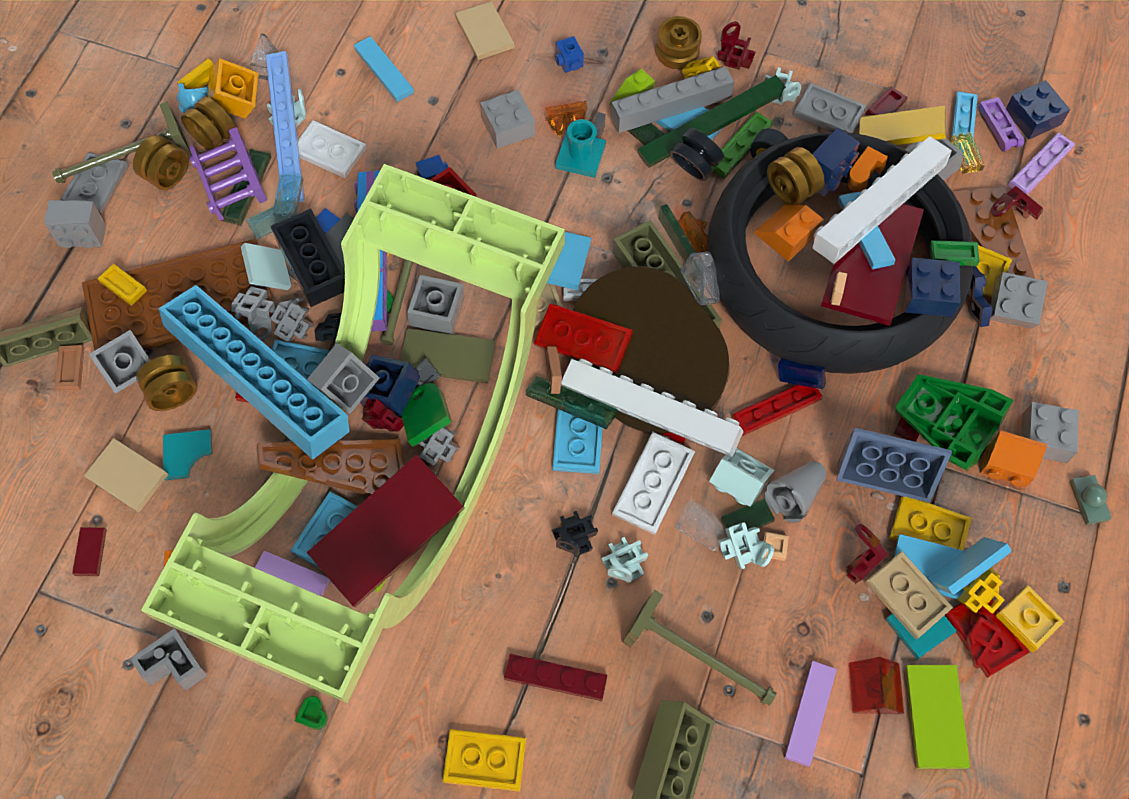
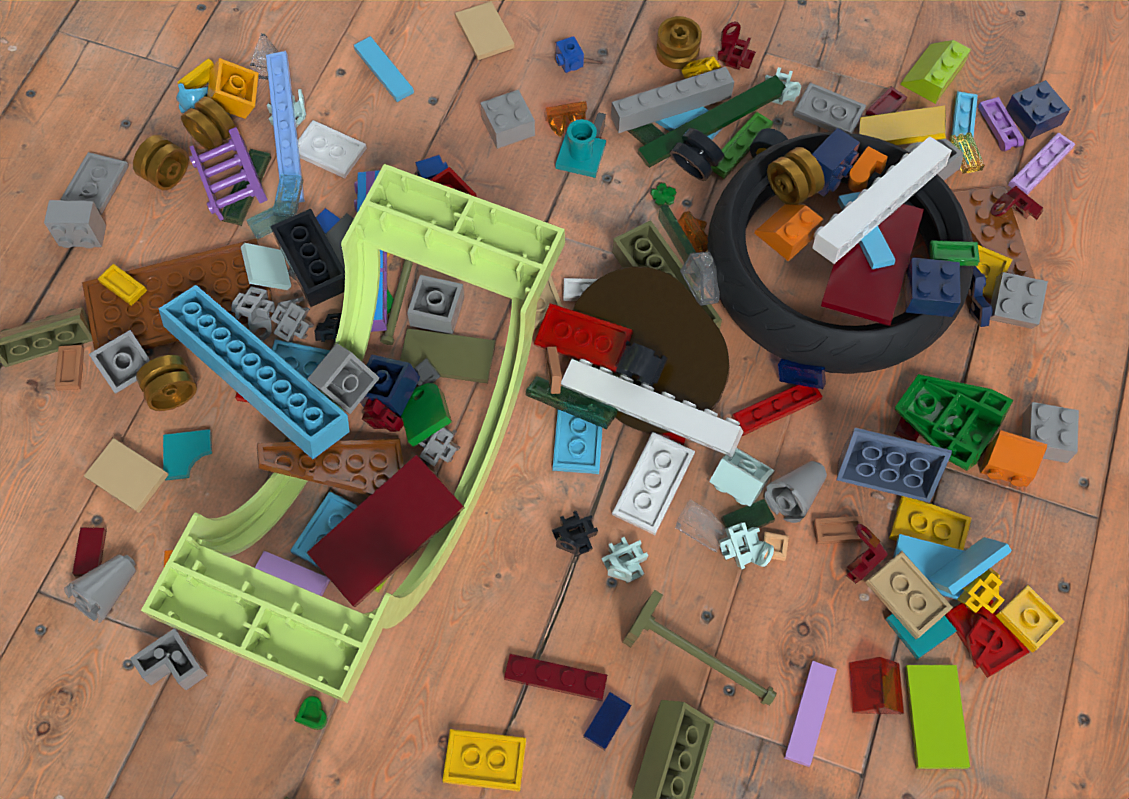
olive tile [52,102,192,183] -> none
medium azure tile [547,232,592,290] -> none
lime slope [610,68,655,107] -> none
light nougat tile [831,272,847,306] -> none
sand green tile [1070,475,1112,525] -> none
none -> light grey cone [64,555,136,623]
none -> clear blue tile [583,692,632,751]
none -> black brick [615,340,668,387]
none -> green plant [651,183,677,206]
none -> nougat tile [813,516,865,544]
none -> lime slope [900,40,971,104]

